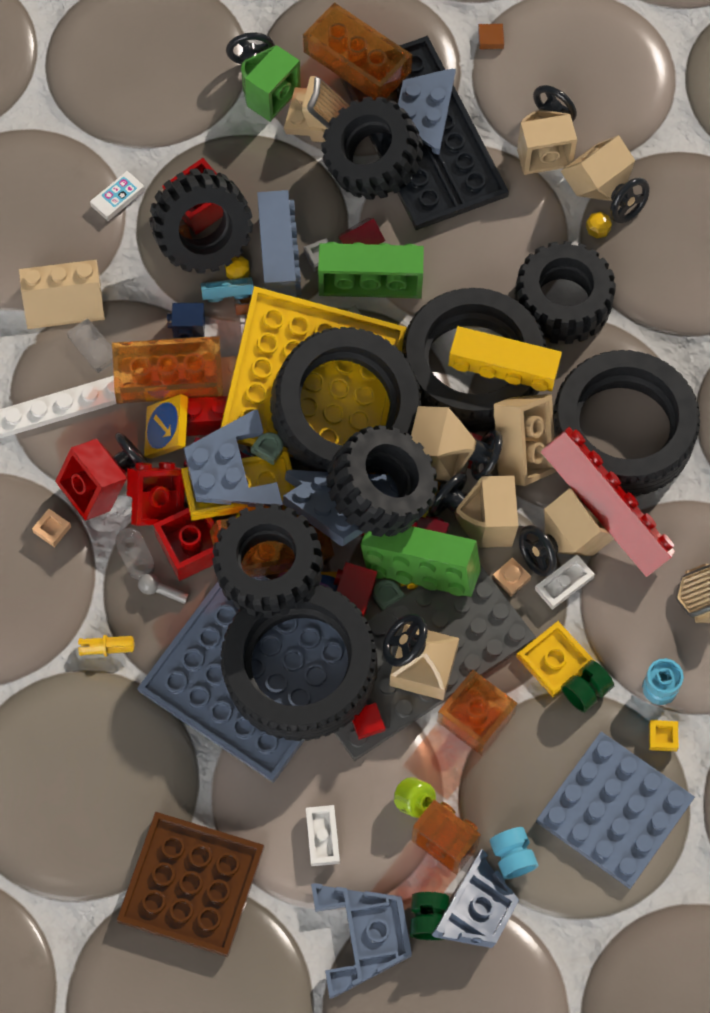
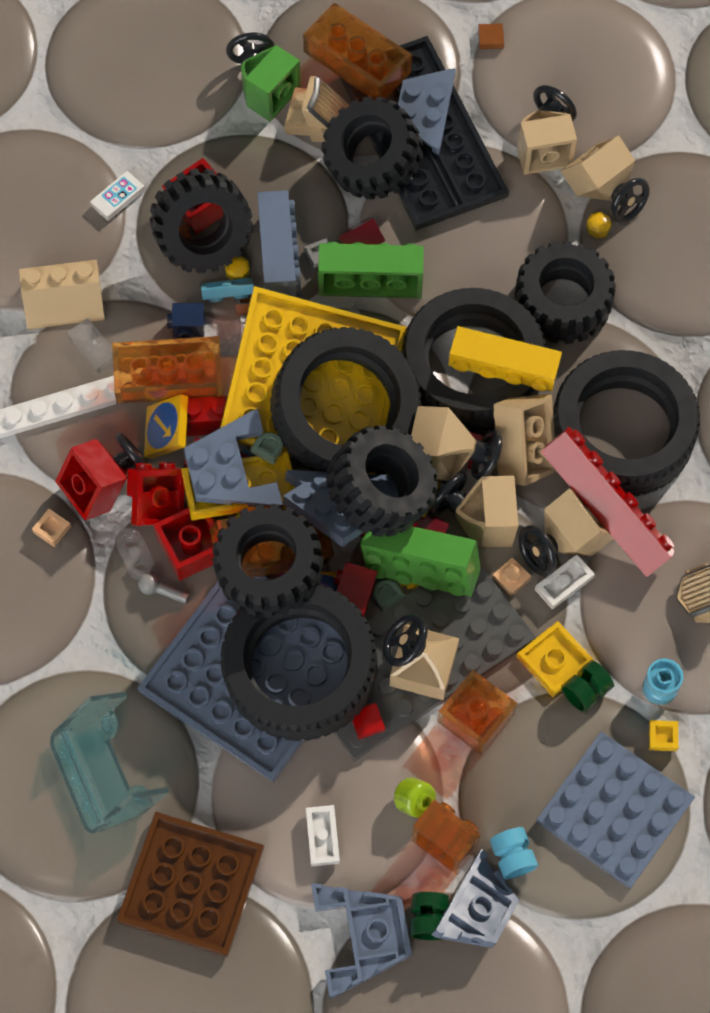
yellow axle [78,635,135,657] -> none
none -> clear light blue windscreen [50,692,169,833]

